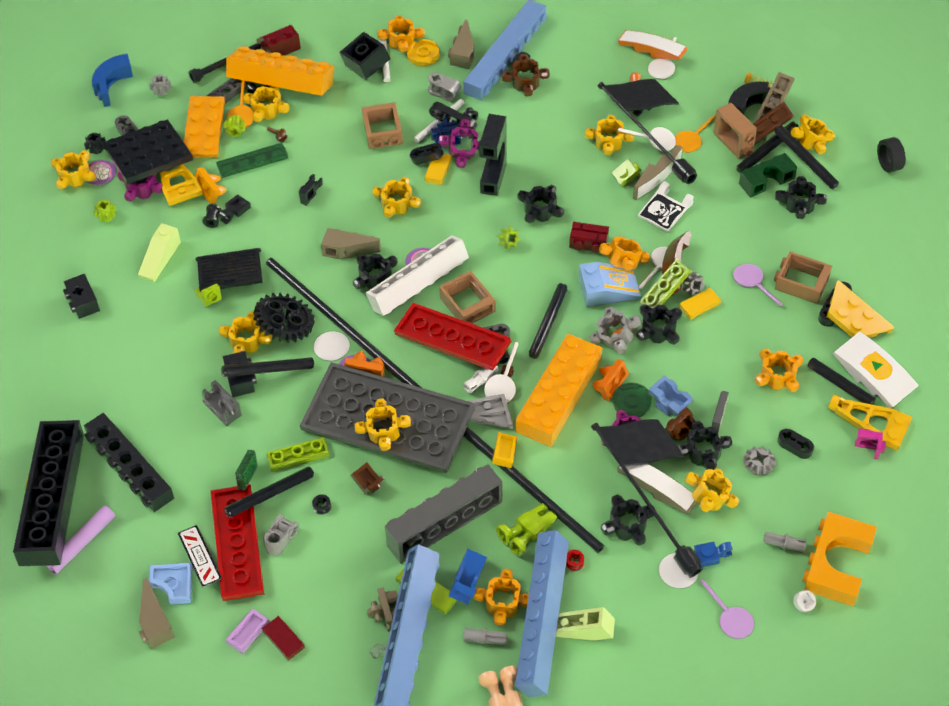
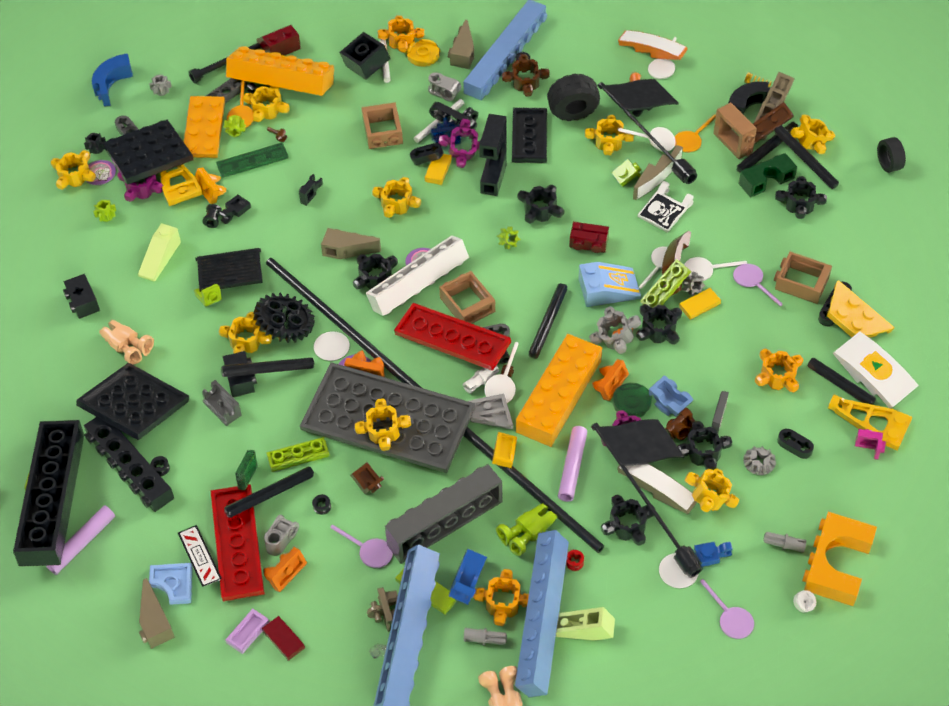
light orange piece [599,236,650,270] -> none
none -> black plate [76,363,189,440]
none -> light nougat piece [99,320,154,365]
none -> black bush [150,456,170,476]
none -> orange tile [263,547,307,592]
none -> lavender piece [330,525,393,568]
none -> black tile [512,108,547,163]
none -> black tyre [547,74,600,121]
none -> lavender piece [558,426,587,502]
none -> white piece [684,257,747,281]

